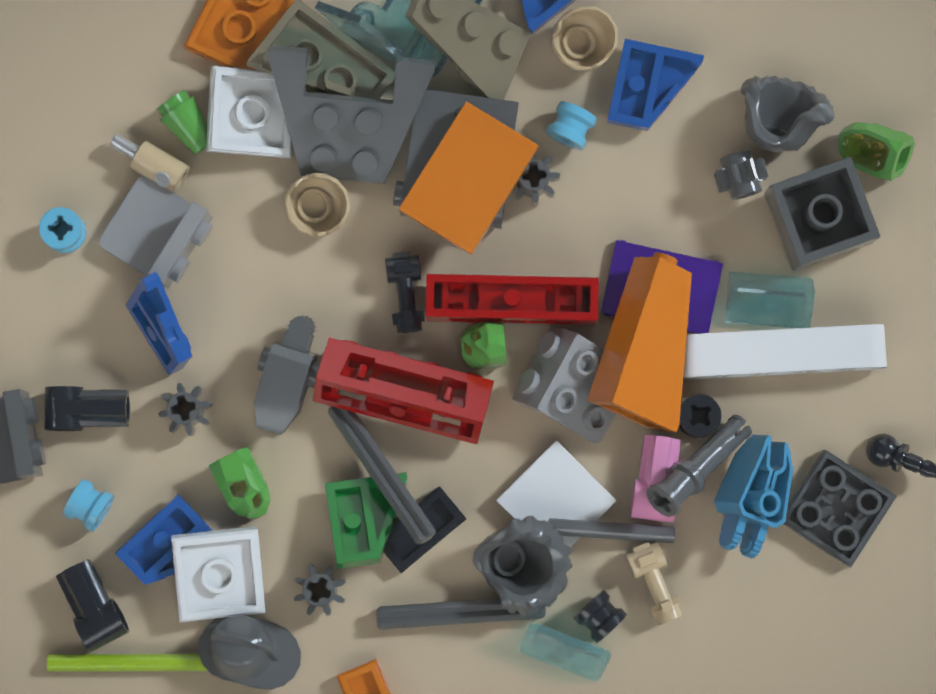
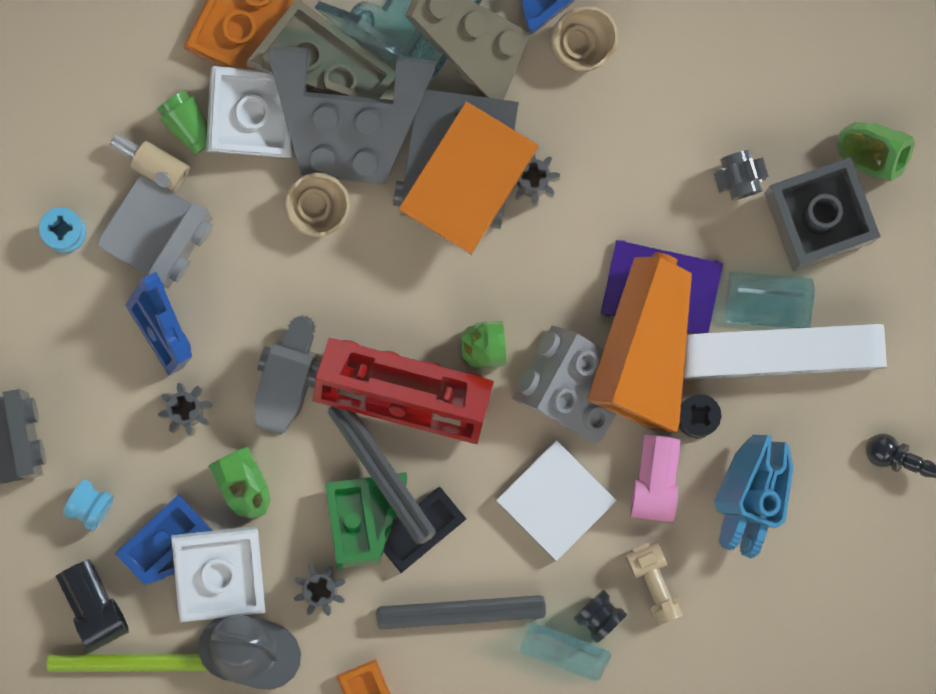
black piece [44,386,130,431] -> none
black bar [385,252,425,334] -> none
red brick [425,274,599,326] -> none
dark grey hair [473,516,573,617] -> none
medium azure wheel [545,101,597,150] -> none
dark grey bar [548,518,675,543] -> none
blue wing [607,39,704,131] -> none
dark grey pin [646,415,752,517] -> none
dark grey hair [740,75,835,153] -> none
dark grey tile [783,449,897,568] -> none

